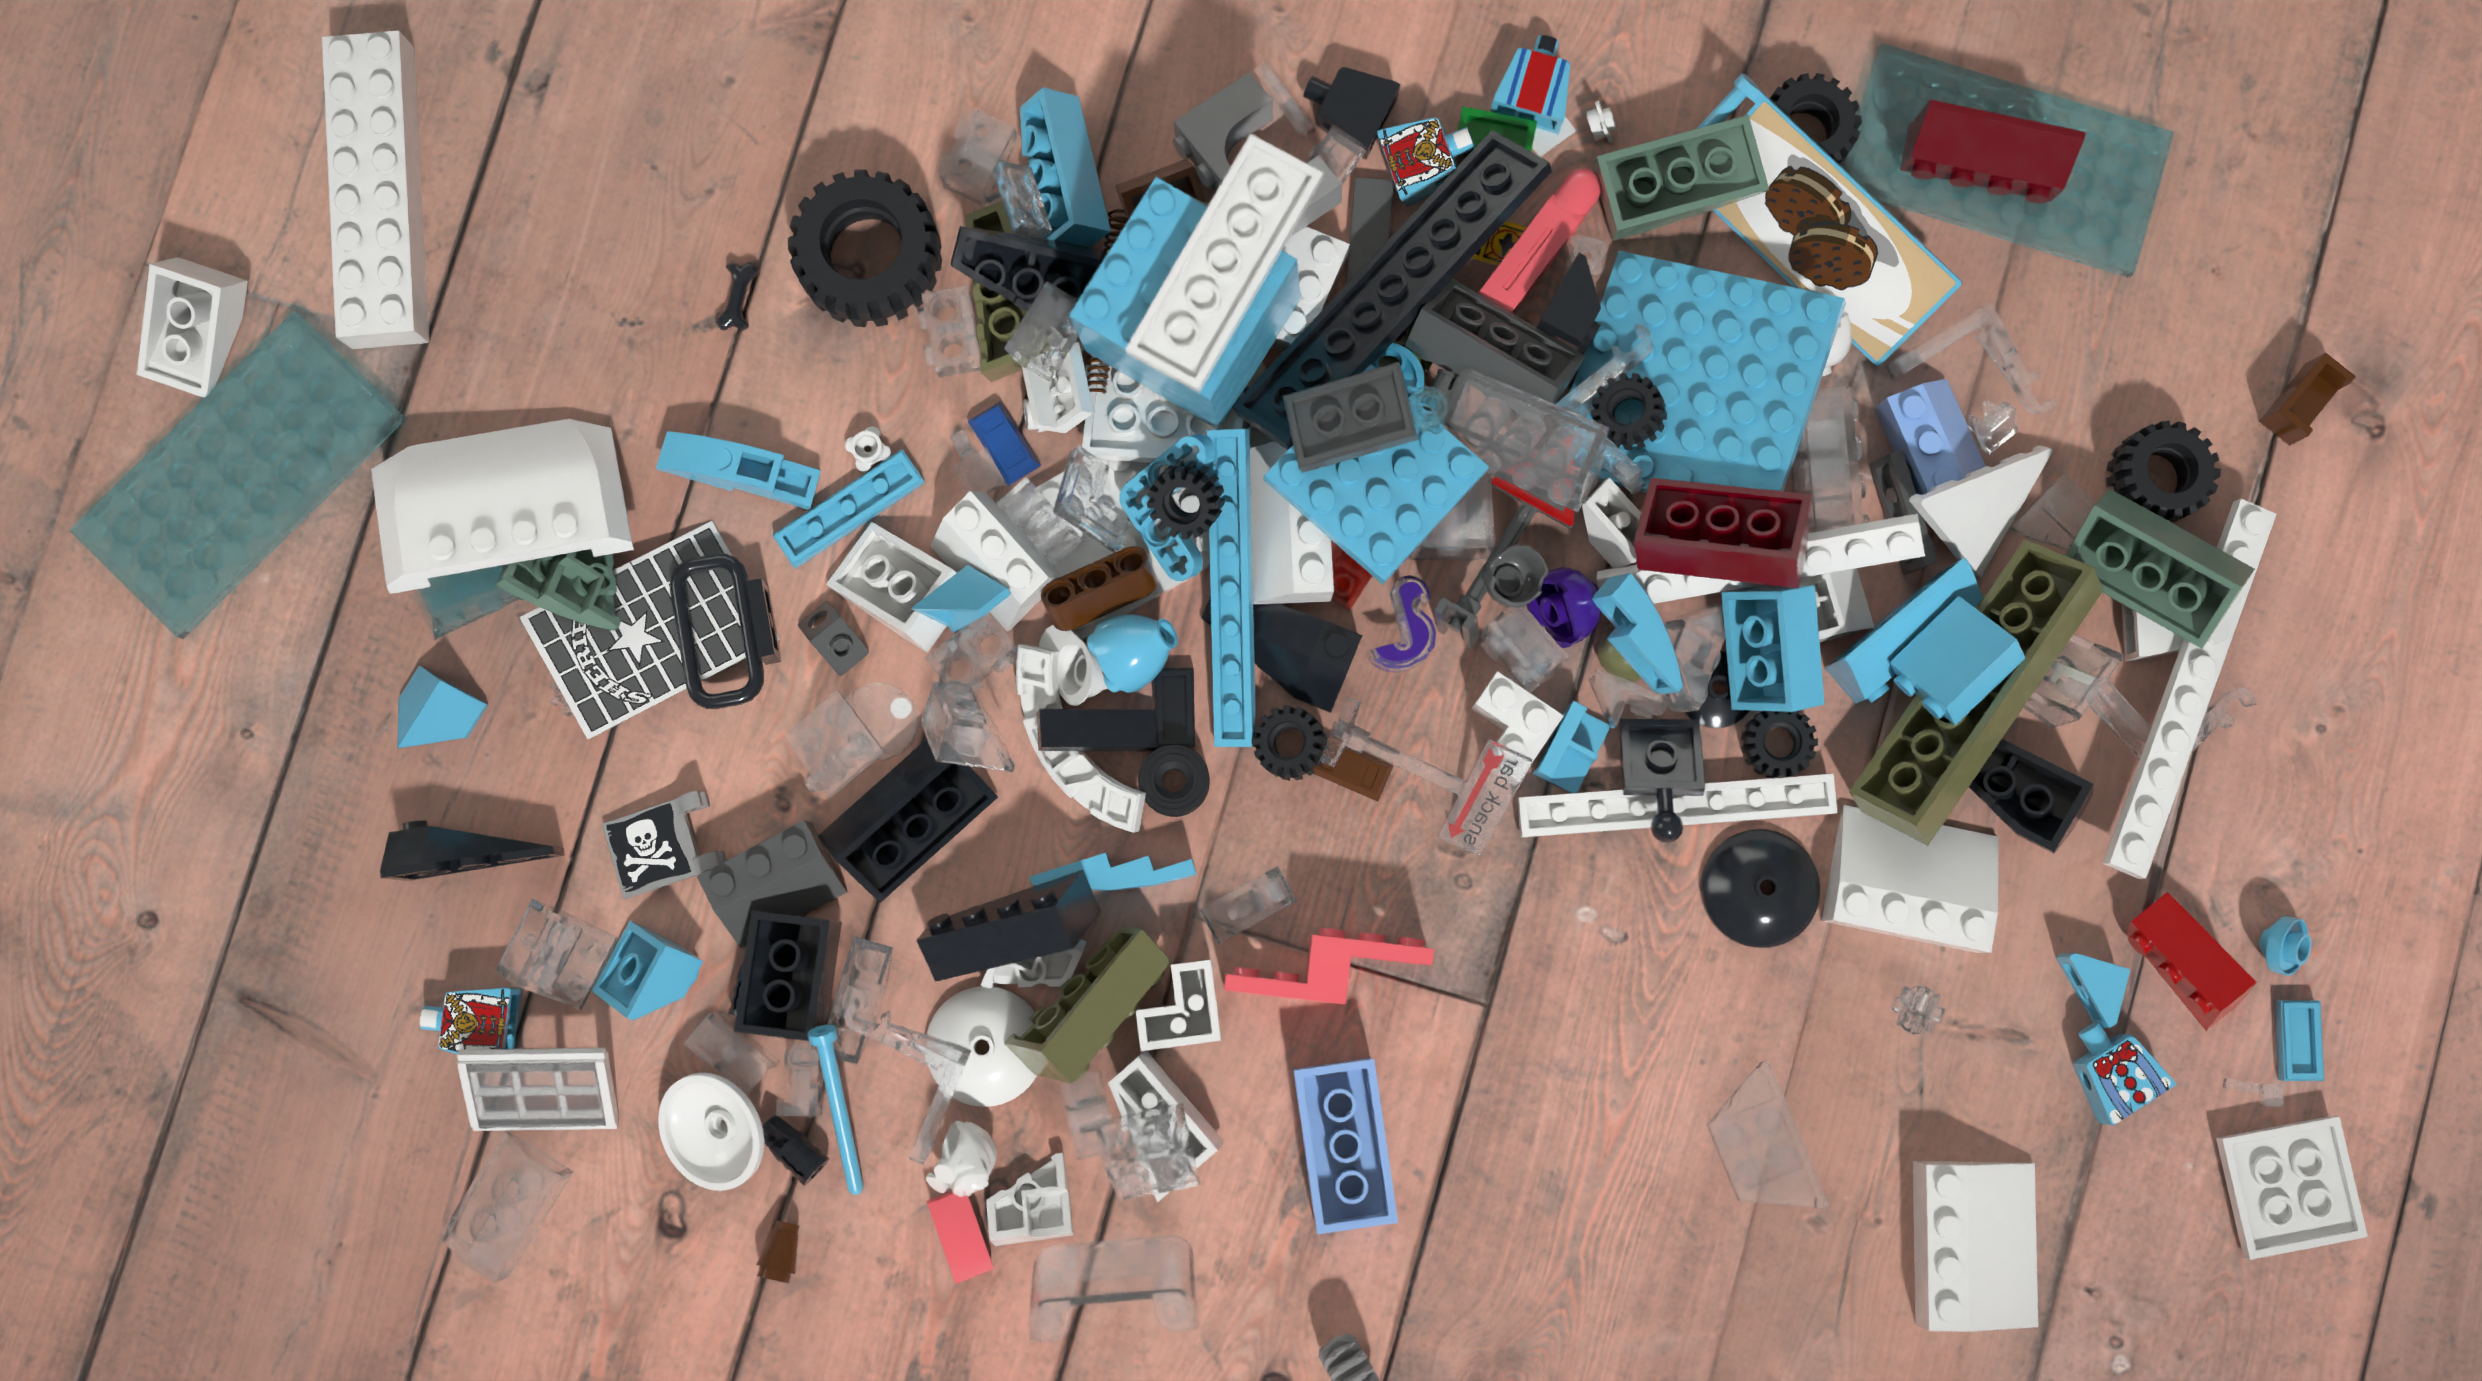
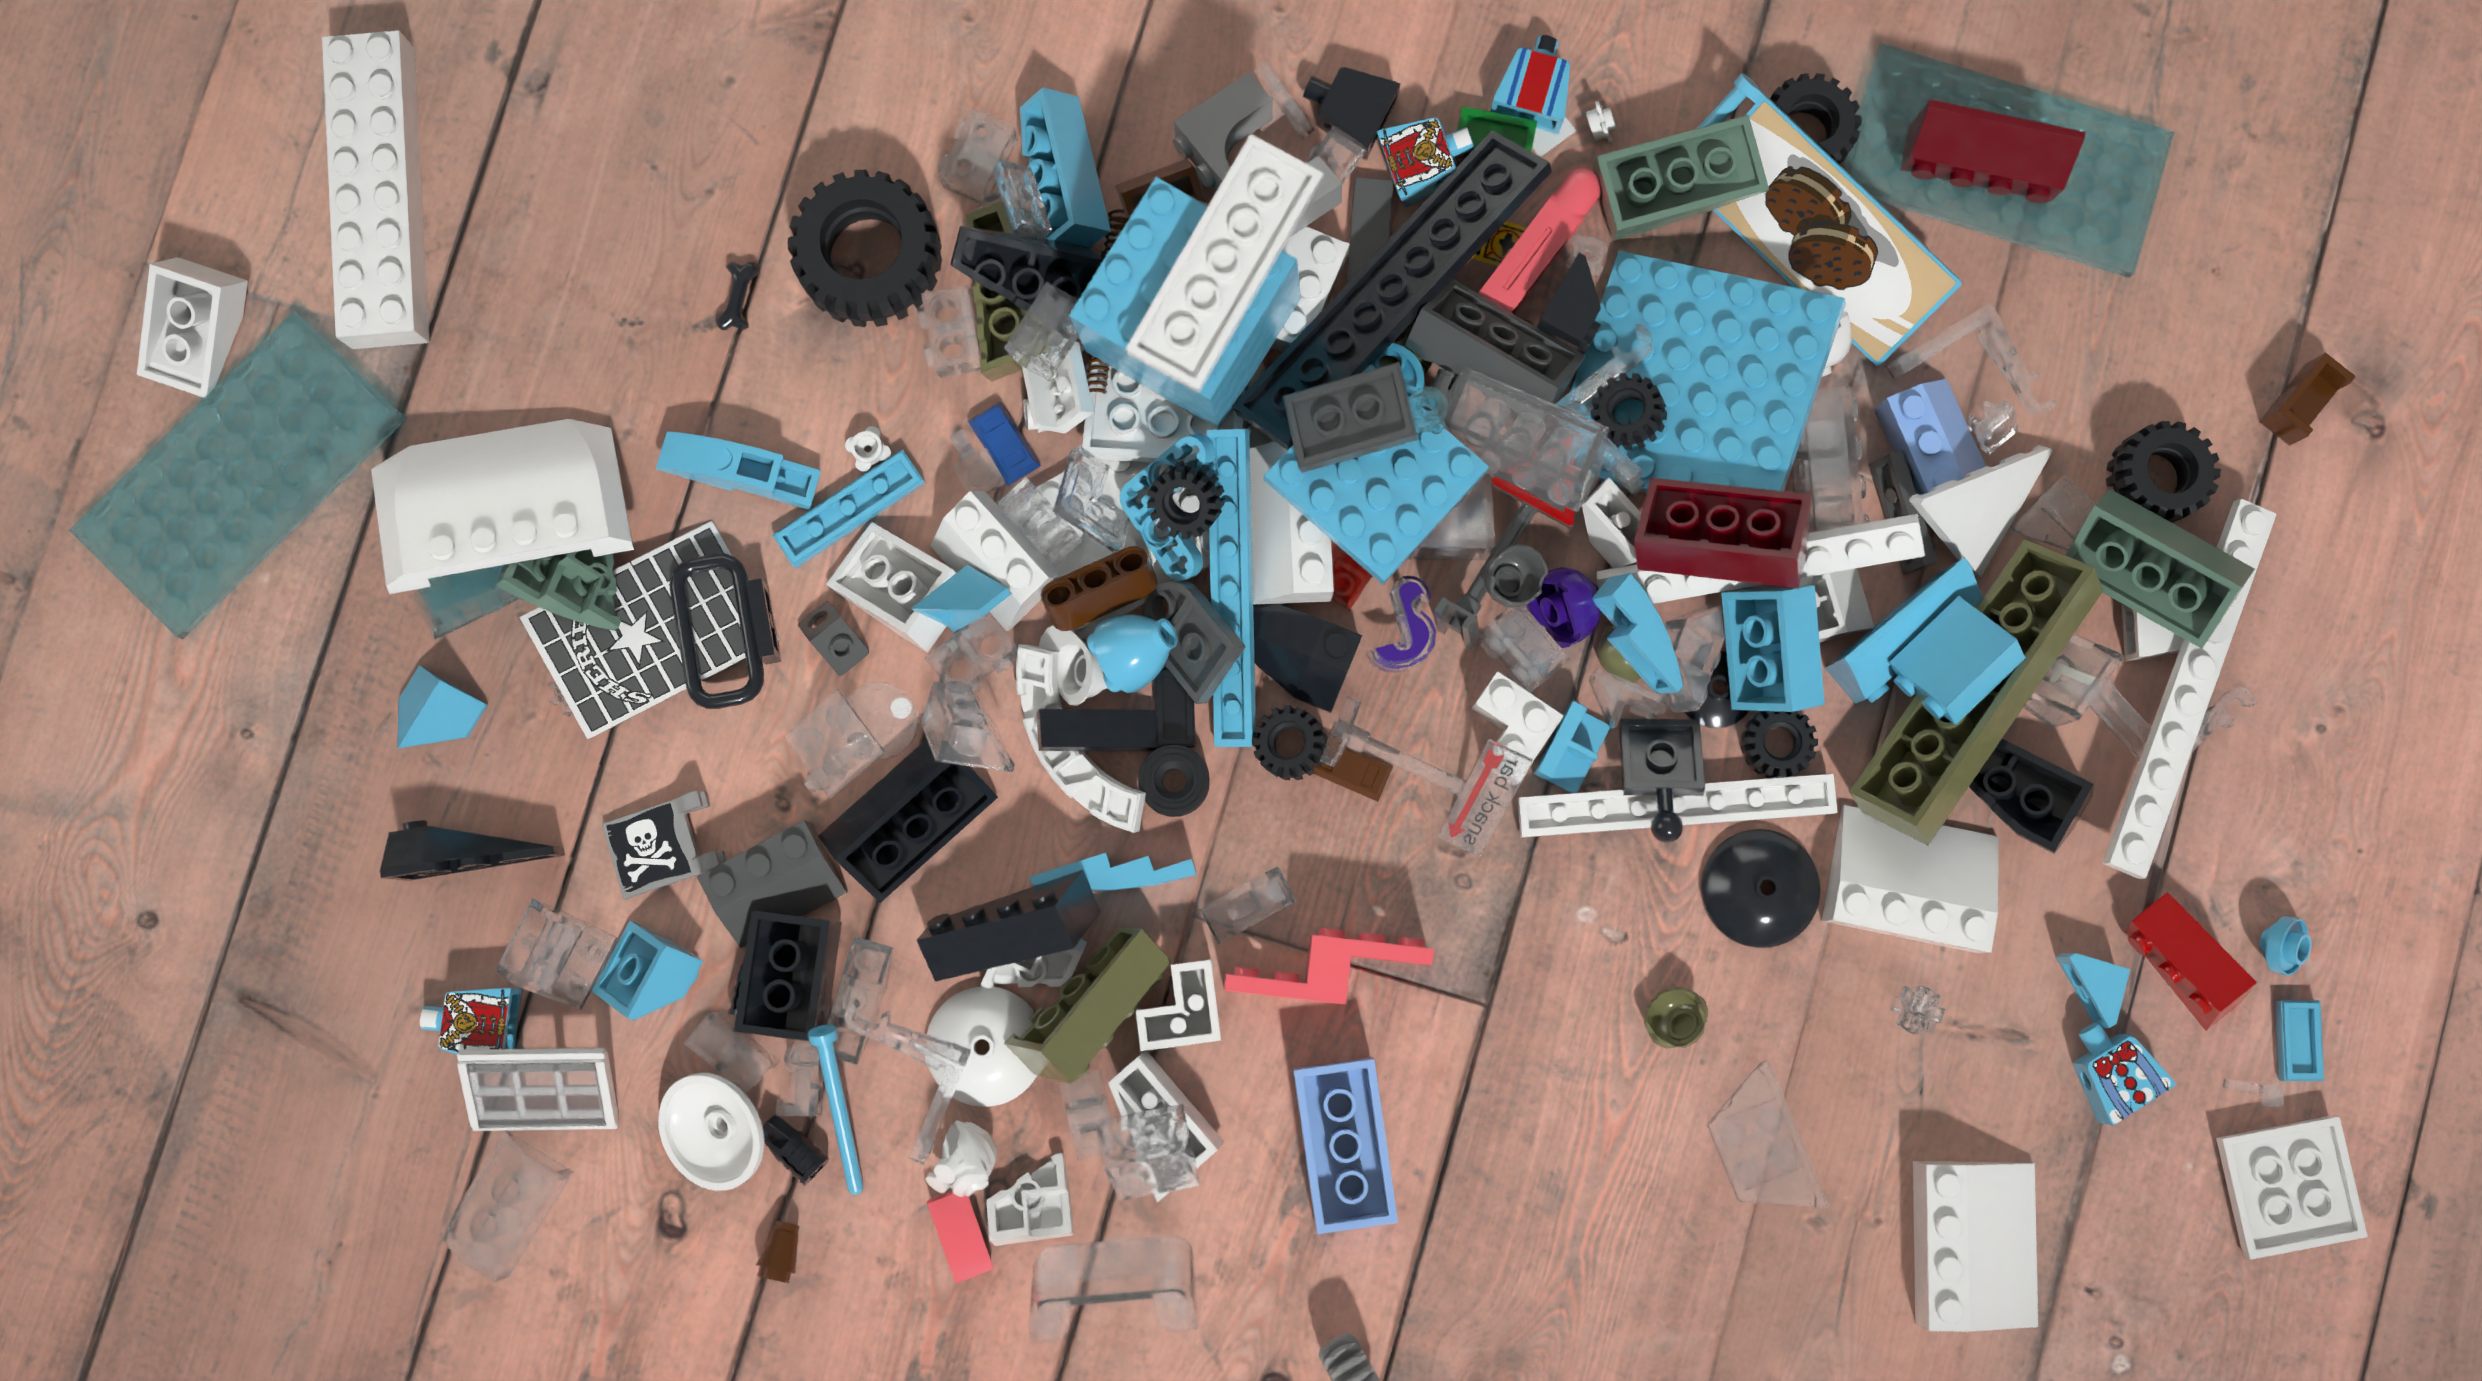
none -> dark grey plate [1143,581,1246,704]
none -> olive hair [1644,986,1708,1049]

